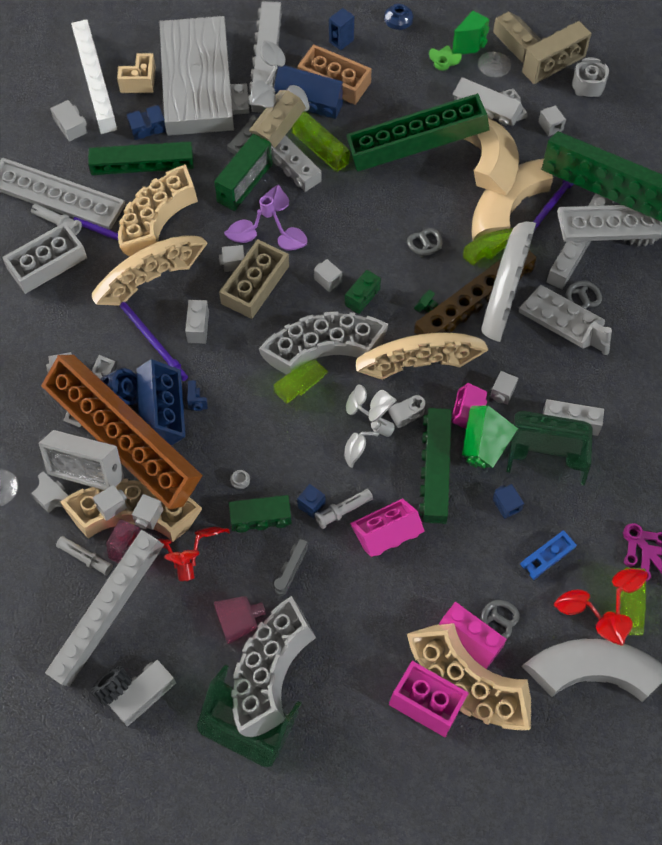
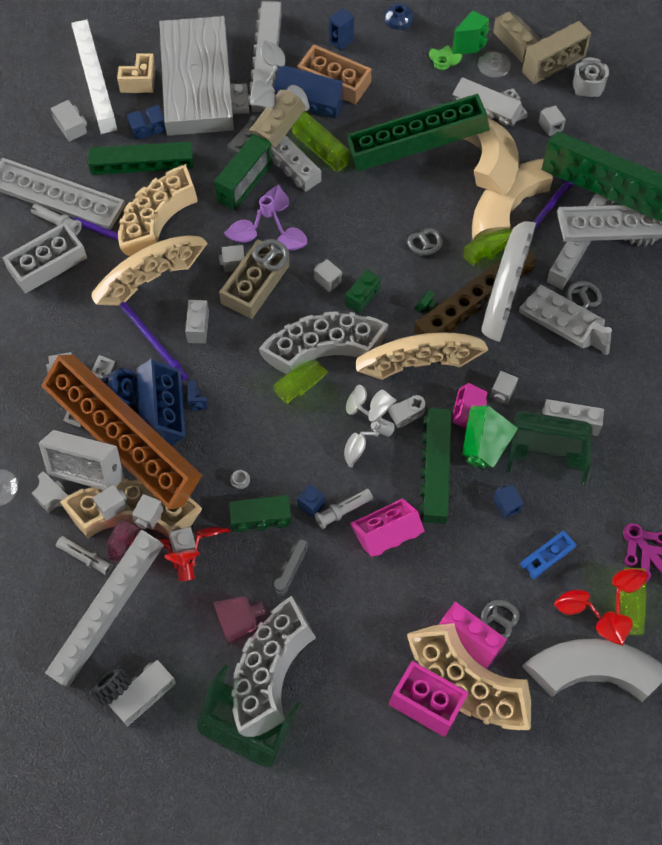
none -> light grey brick [169,527,196,552]
none -> dark grey piece [253,239,289,271]

